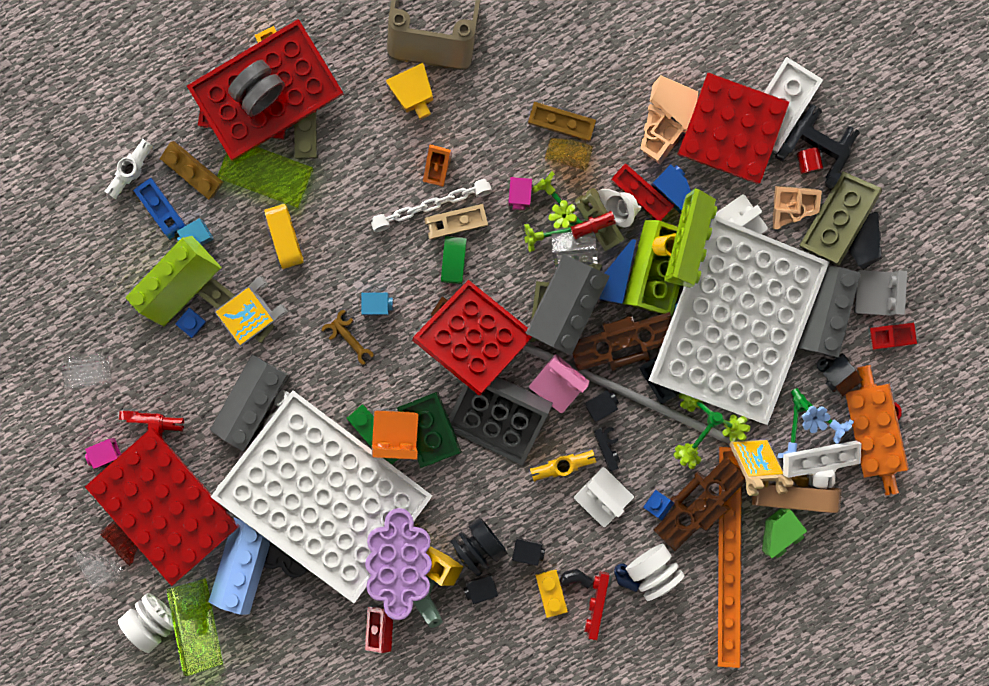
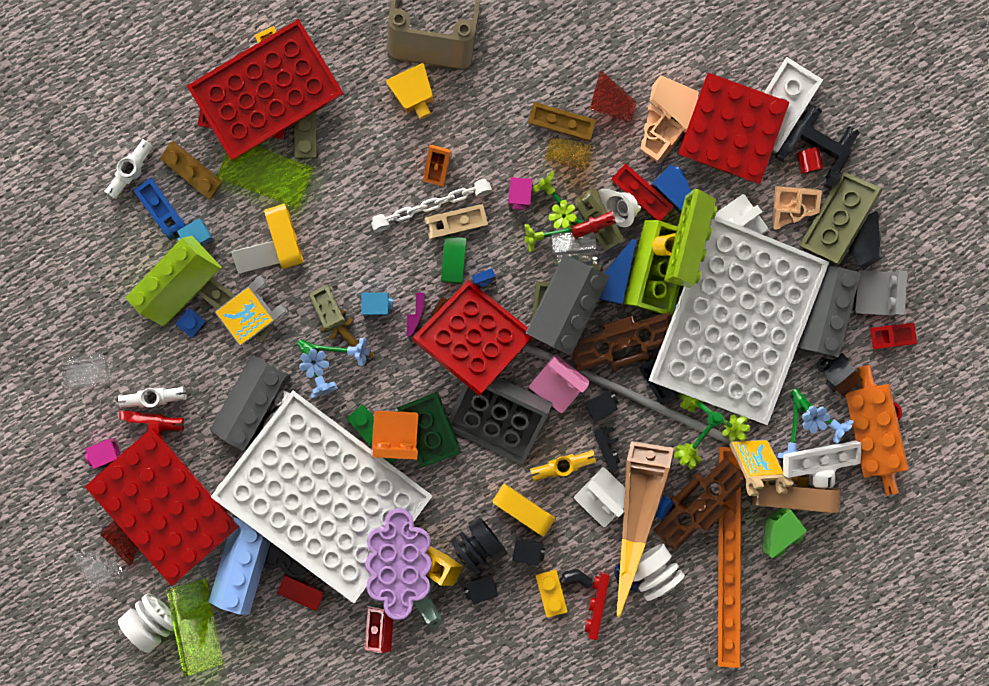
flat silver wheel [228,60,285,117] -> none
none -> white pin [118,386,186,409]
none -> white slope [231,241,280,274]
none -> red slope [277,574,326,611]
none -> light blue plant [297,338,370,399]
none -> olive plate [308,284,346,332]
none -> magenta slope [406,292,425,337]
none -> blue plate [472,268,496,287]
none -> yellow beam [492,484,556,537]
none -> clear red slope [589,71,636,123]
none -> medium nougat plate [617,441,674,618]

